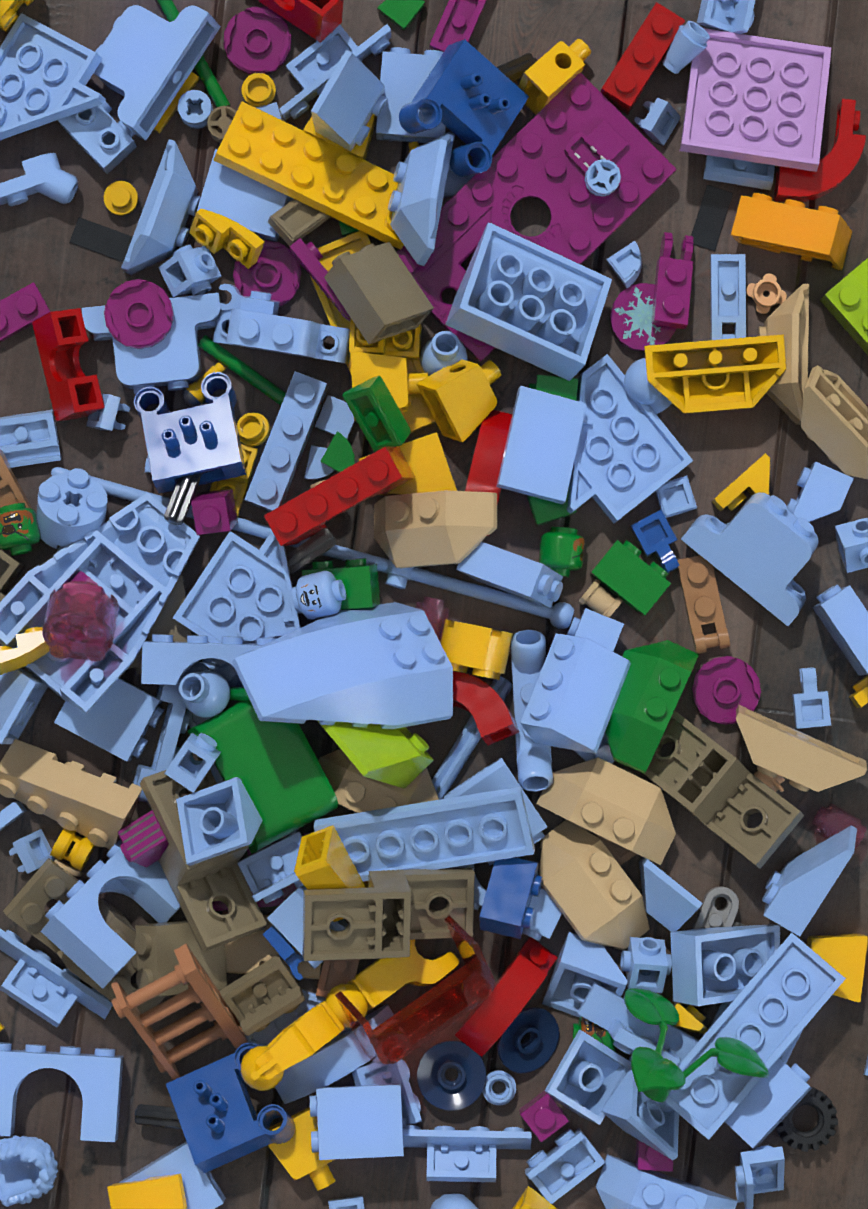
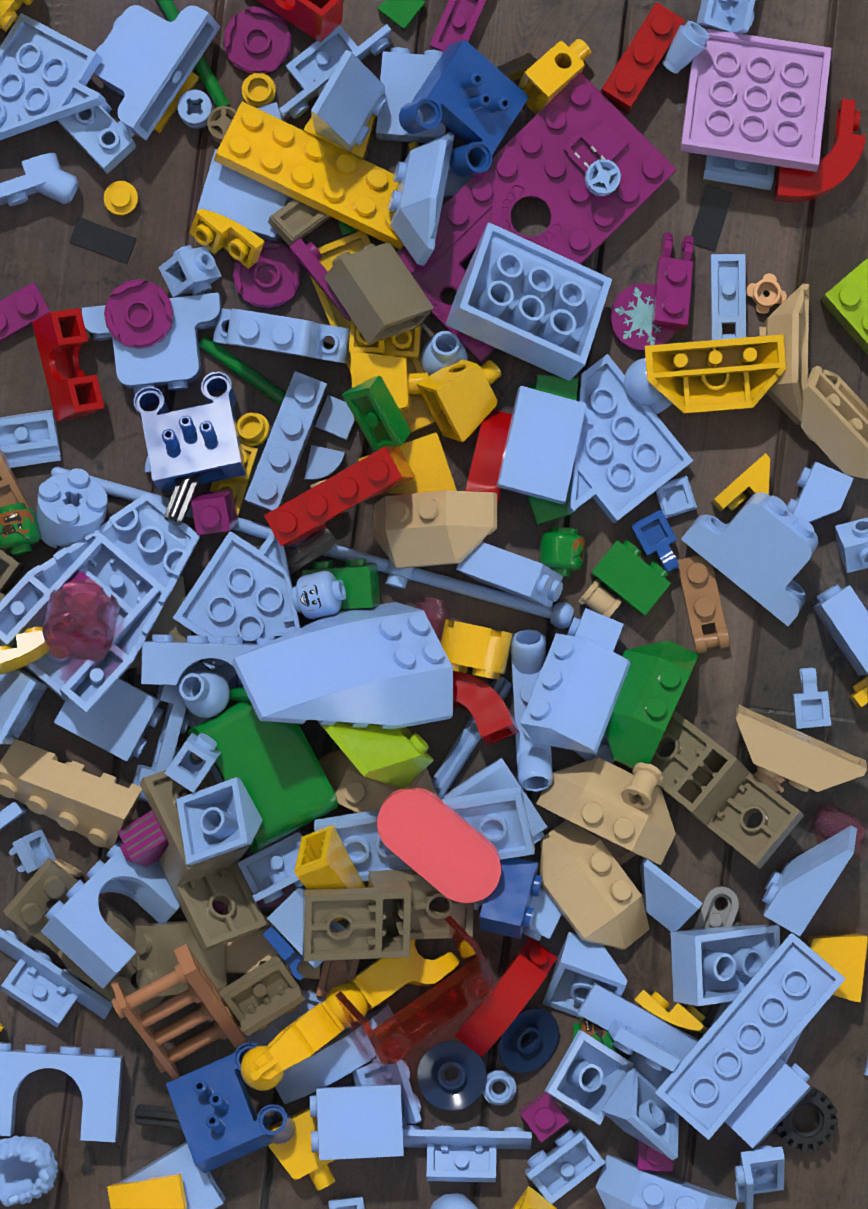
yellow wheel [50,829,96,871] -> none
light blue tile [86,394,130,431] -> none
light blue wedge [121,139,201,275] -> none
yellow piece [182,362,226,407] -> none
light blue plate [217,284,280,315] -> none
green tile [320,431,355,472] -> none
light blue tile [606,241,642,288] -> none
light blue brick [620,937,672,993] -> none
green plant [624,988,769,1102] -> none
light blue tile [634,98,681,146] -> none
magenta tile [691,656,761,725] -> none
light orange wedge [731,193,852,271] -> none
none -> coral tile [377,788,501,903]
none -> tan bush [621,762,663,809]

